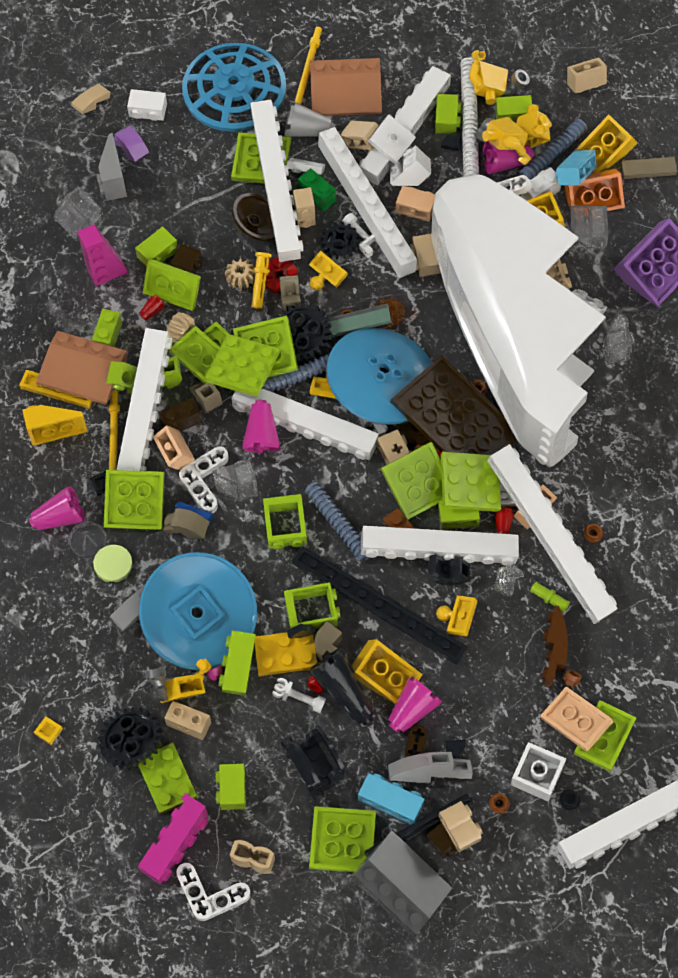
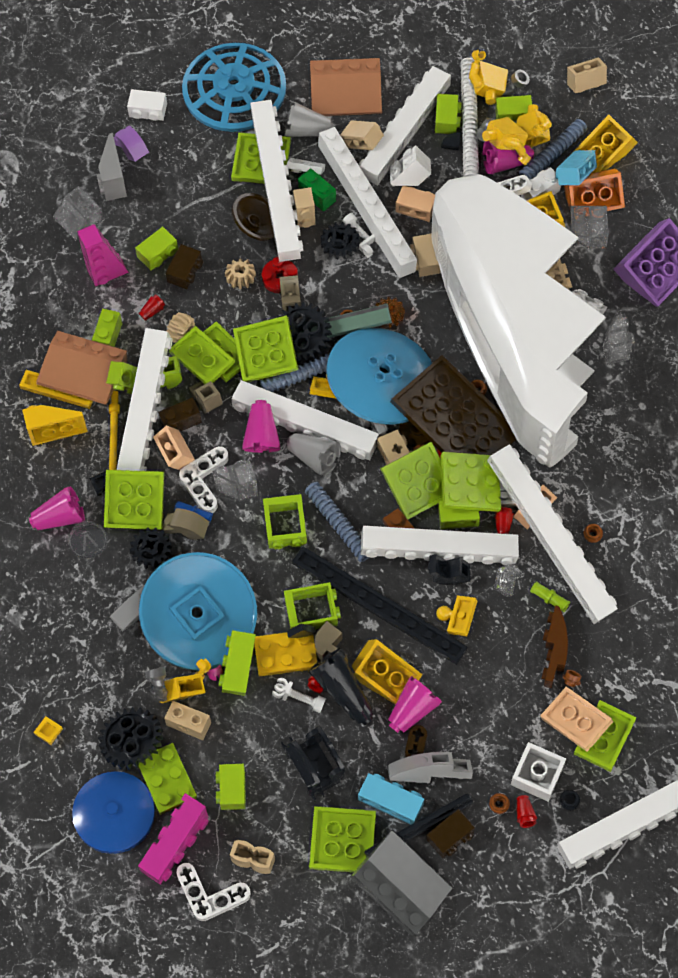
tan slope [71,84,110,114] -> none
yellowish green tile [93,545,132,582] -> none
lime plate [143,259,201,311] -> none
lime plate [205,334,280,397] -> none
yellow pin [251,252,272,309] -> none
yellow bar [295,27,322,104] -> none
yellow plate [309,251,348,290] -> none
white plate [367,114,416,164] -> none
tan brick [439,801,483,852] -> none
black tile [445,739,466,759] -> none
dark tan tile [621,157,677,179] -> none
none -> blue dish [72,771,155,854]
none -> black gear [129,527,172,569]
none -> light grey cone [286,433,341,476]
none -> red cone [517,795,537,828]

